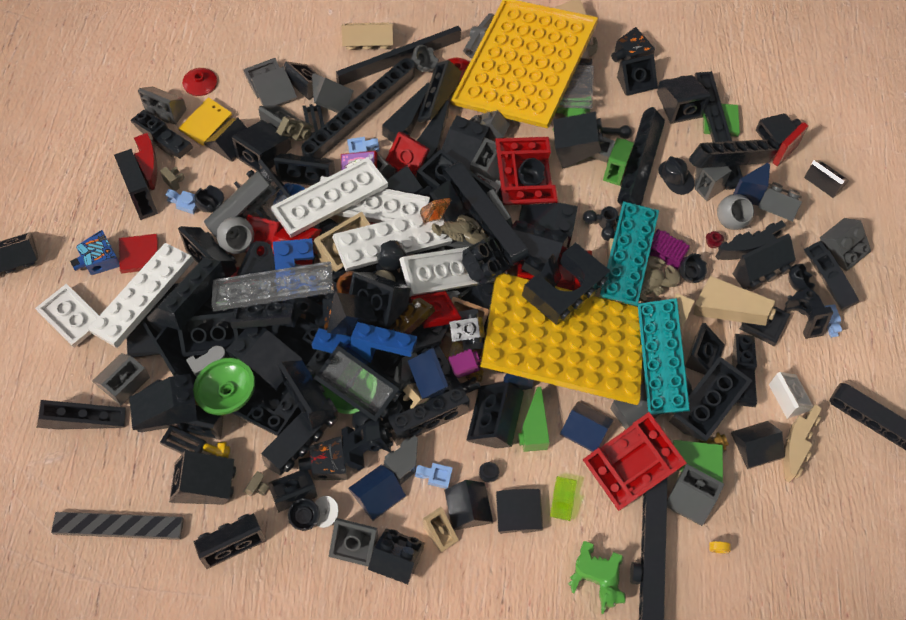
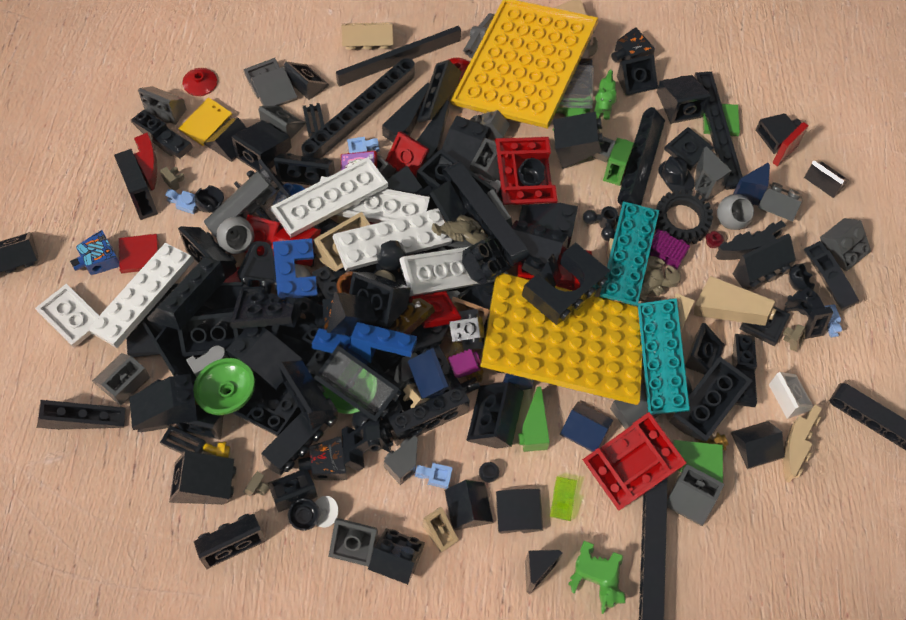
tile [51,512,184,540] -> none
clear plate [212,261,334,311] -> none
dark tan slope [276,116,314,142] -> none
dark grey slope [312,73,354,113] -> none
dark blue slope [348,464,406,521] -> none
dark grey hair [412,45,439,72] -> none
clear orange slope [420,198,451,223] -> none
black bar [600,125,632,139] -> none
black tile [630,562,642,584] -> none
black hair [679,253,707,283] -> none
black beam [689,139,779,168] -> none
yellow tile [709,542,731,554] -> none
none -> black slope [525,550,562,594]
none -> bright green animal [594,70,617,120]
none -> black tyre [655,189,713,245]
none -> black tile [664,127,714,171]
none -> dark tan tile [783,324,806,352]

